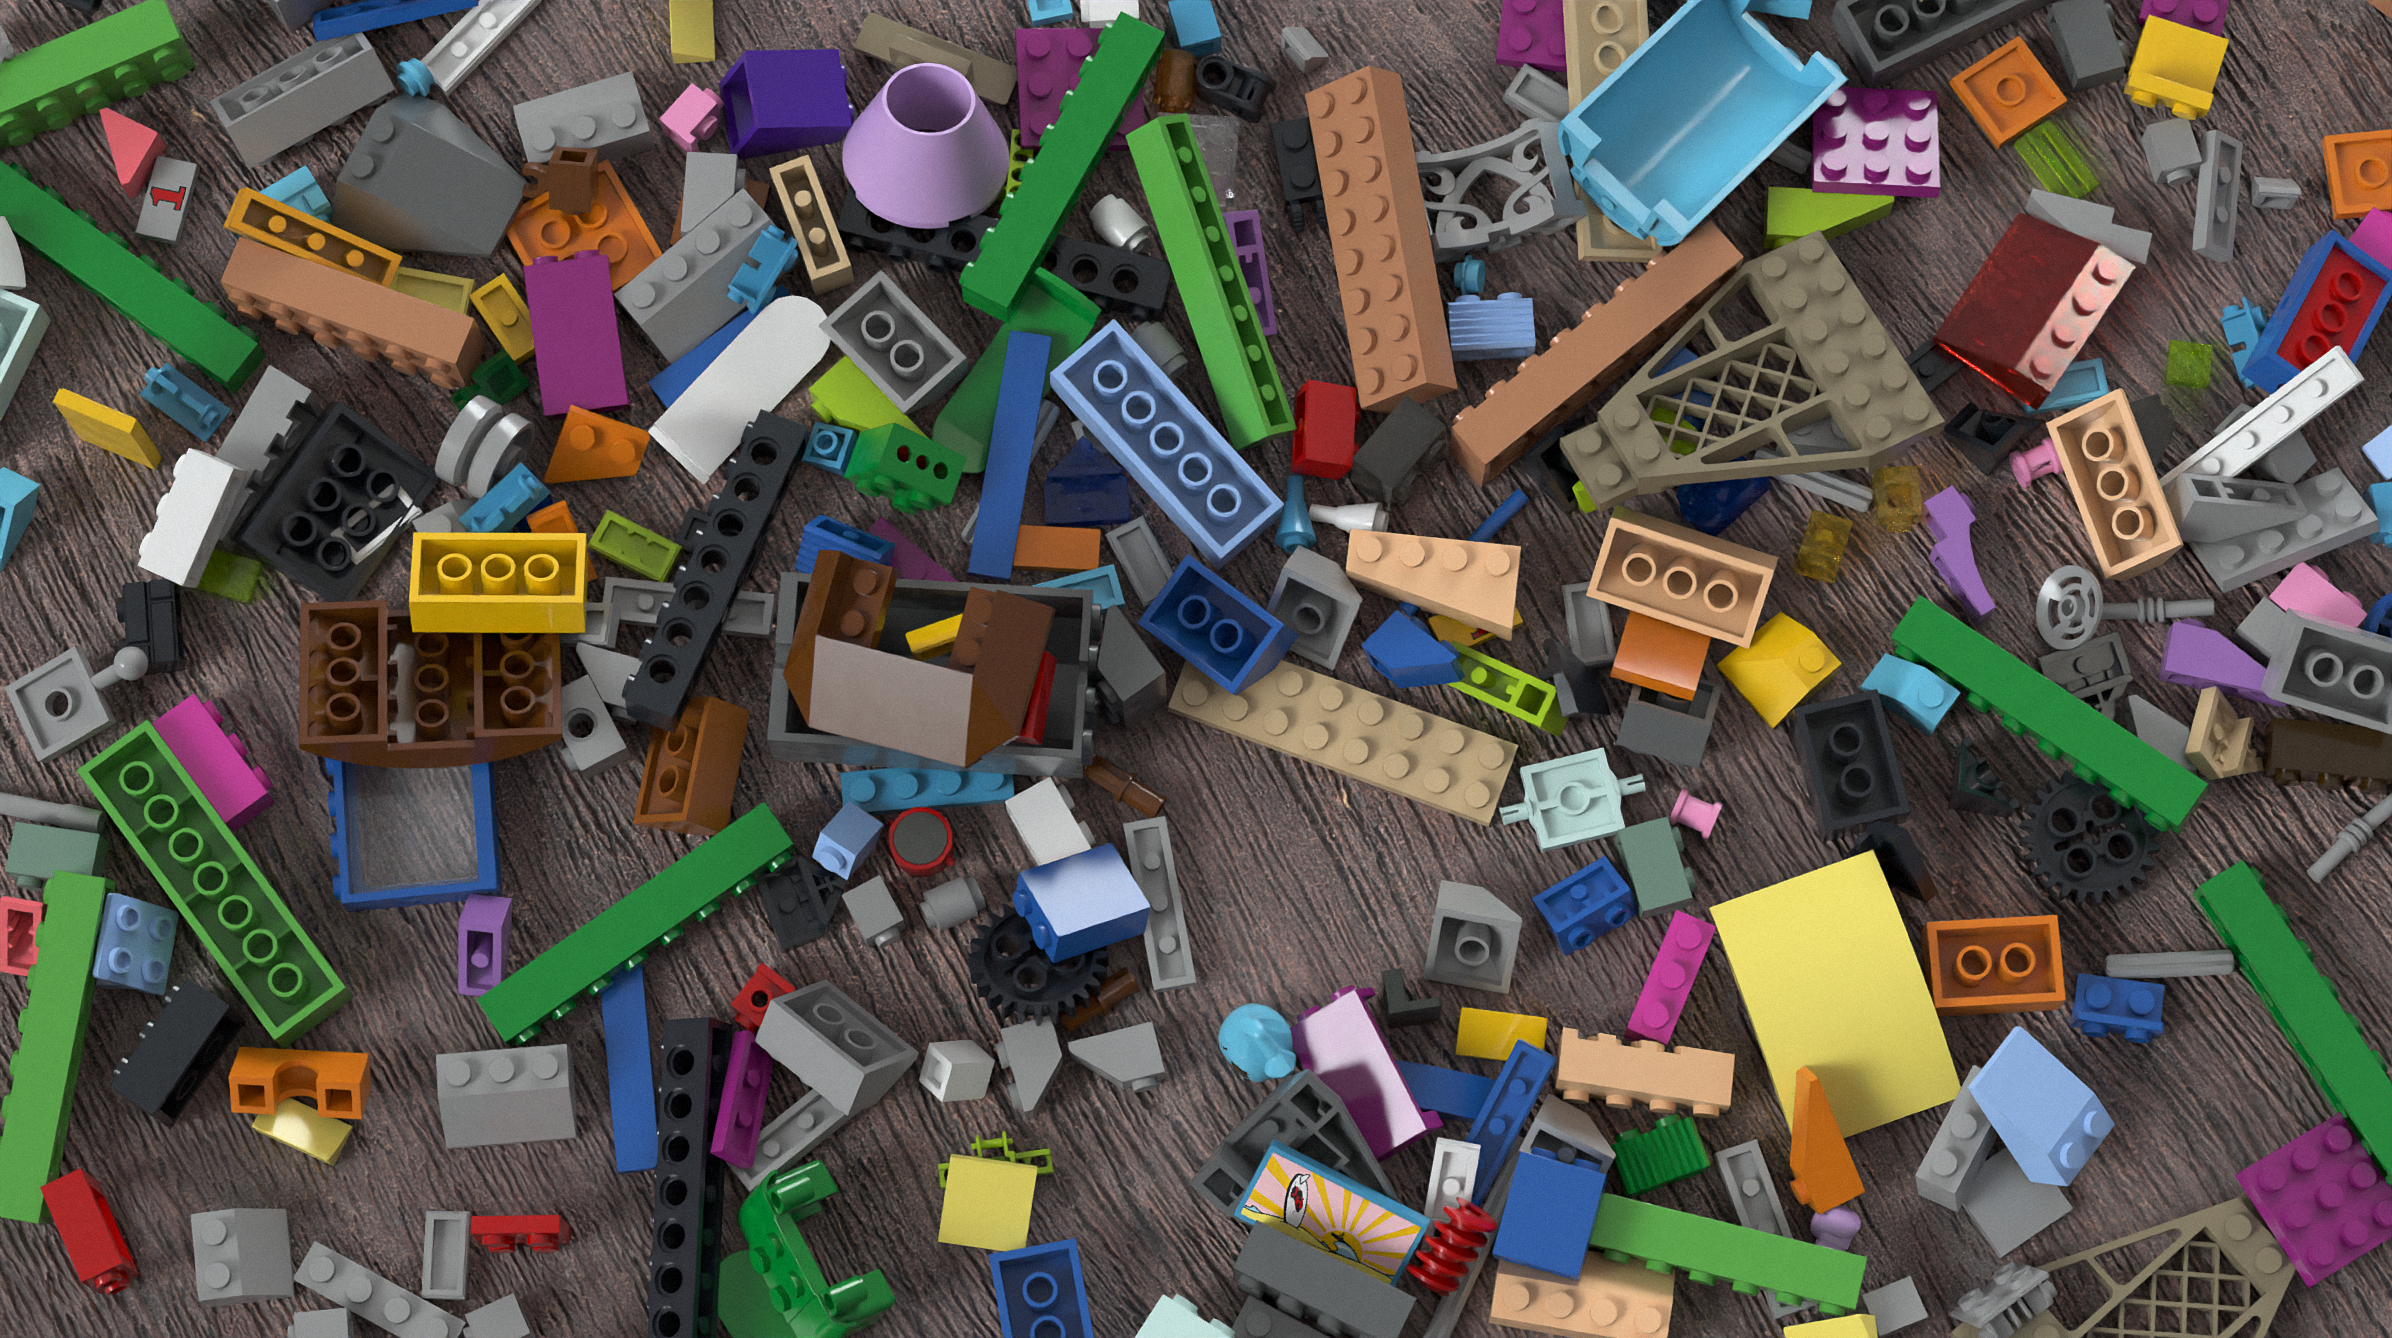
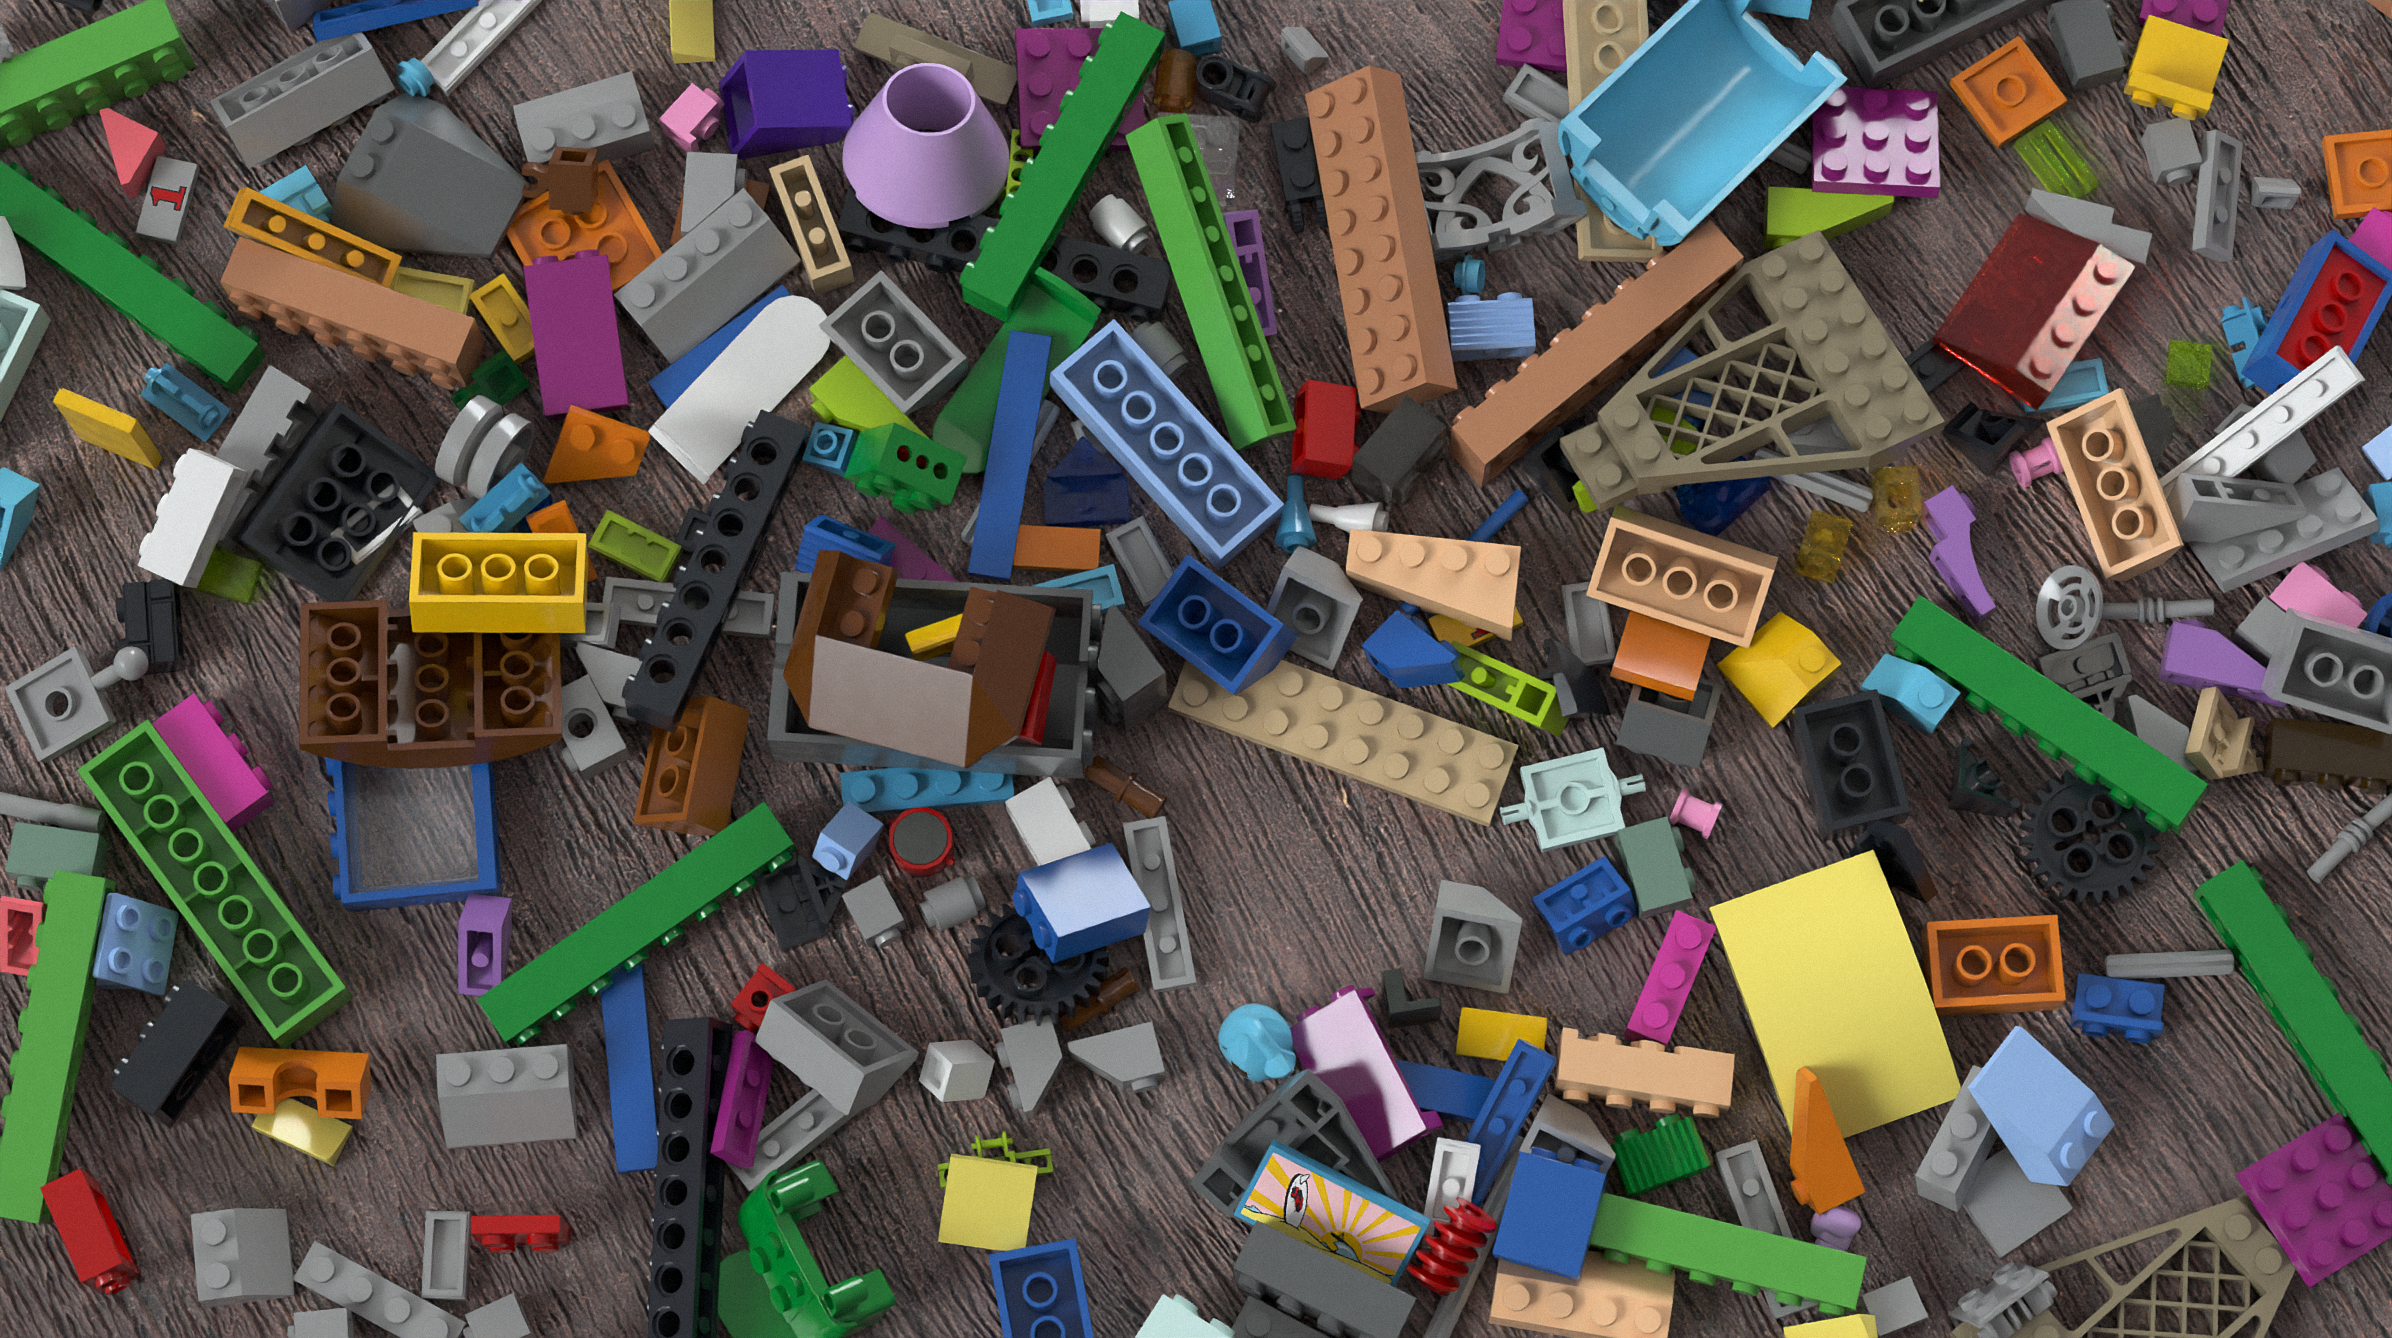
dark azure hinge [727,224,799,314] -> none

